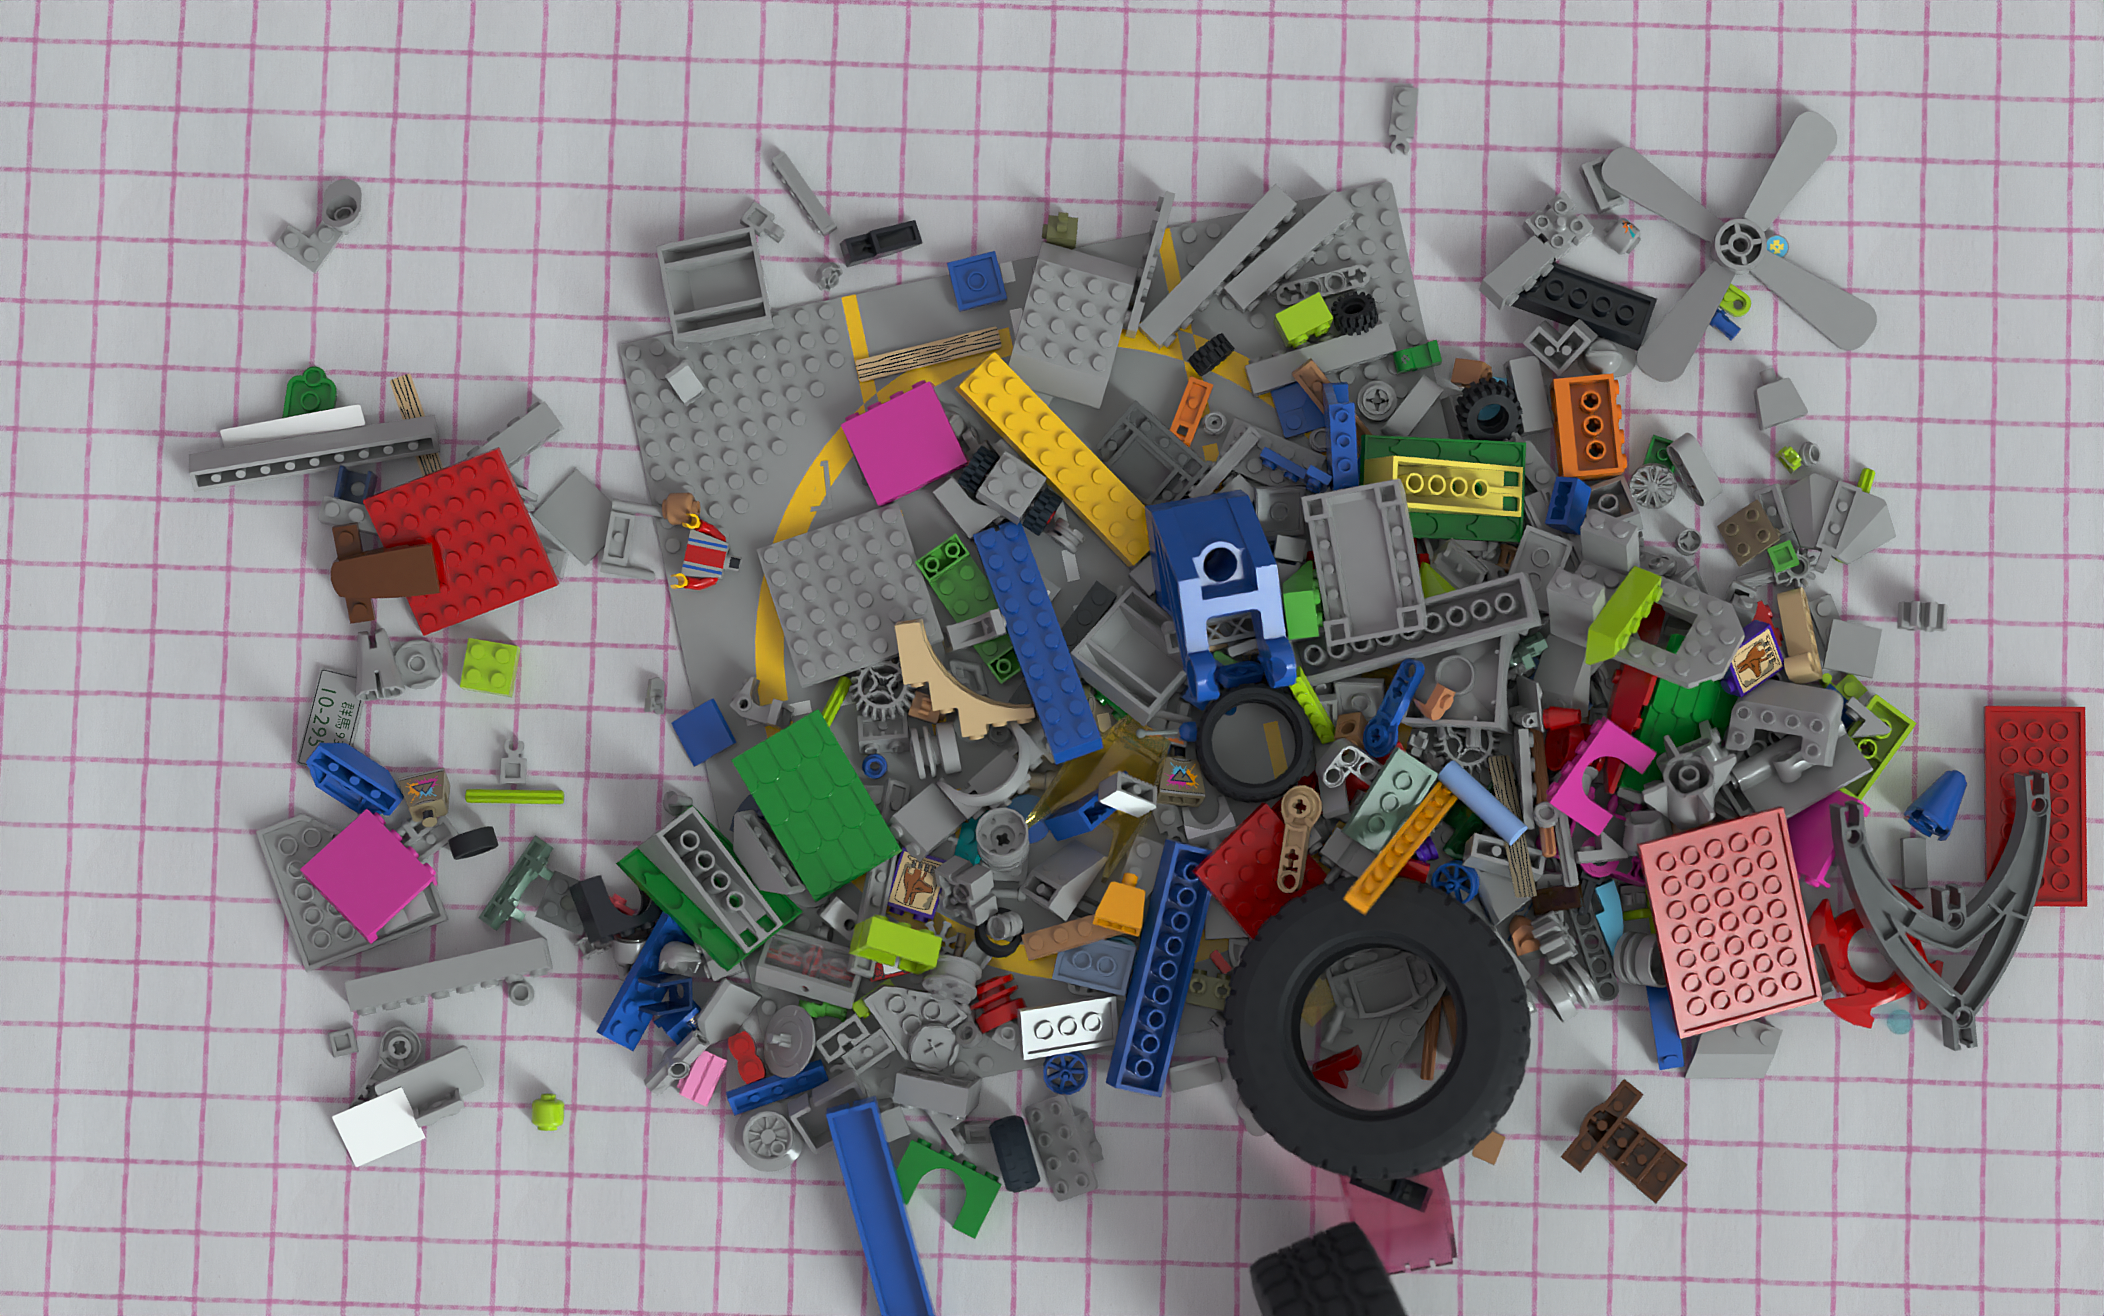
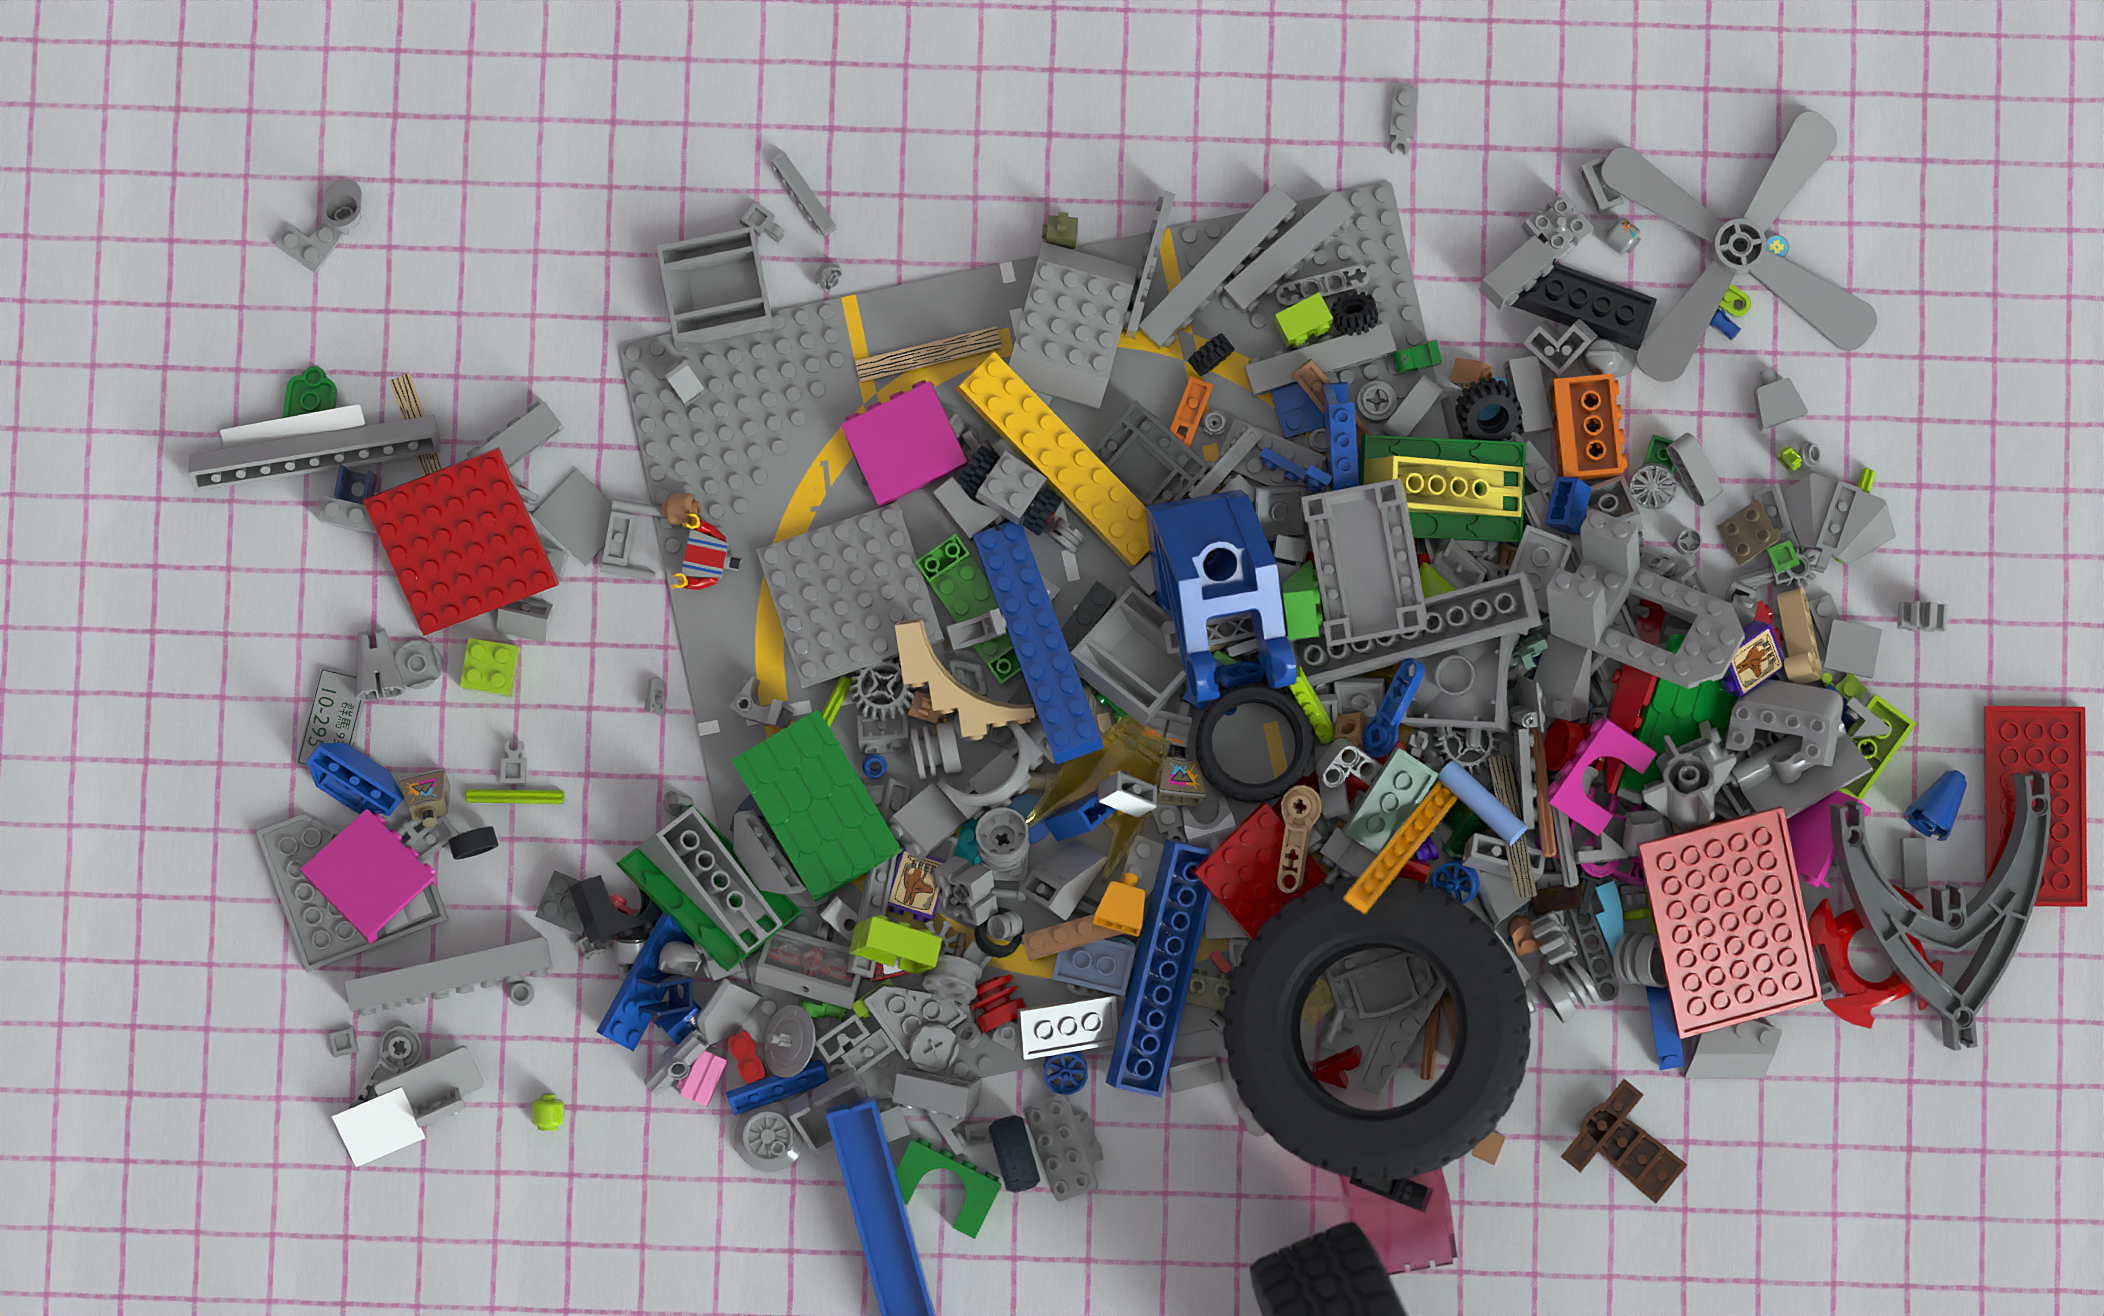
reddish brown slope [331,522,441,624] -> none
sand green hinge [479,835,554,931] -> none
blue slope [671,698,736,767] -> none
black slope [839,220,922,267] -> none
blue plate [947,251,1007,312] -> none
hinge [1136,721,1197,742] -> none
nougat plate [1414,683,1456,721] -> none
light grey tile [1533,801,1559,828] -> none
red cone [1543,706,1582,731] -> none
lime wedge [1585,566,1663,665] -> none
clear light blue tile [1887,1009,1913,1035] -> none
none -> light grey panel [496,598,553,642]

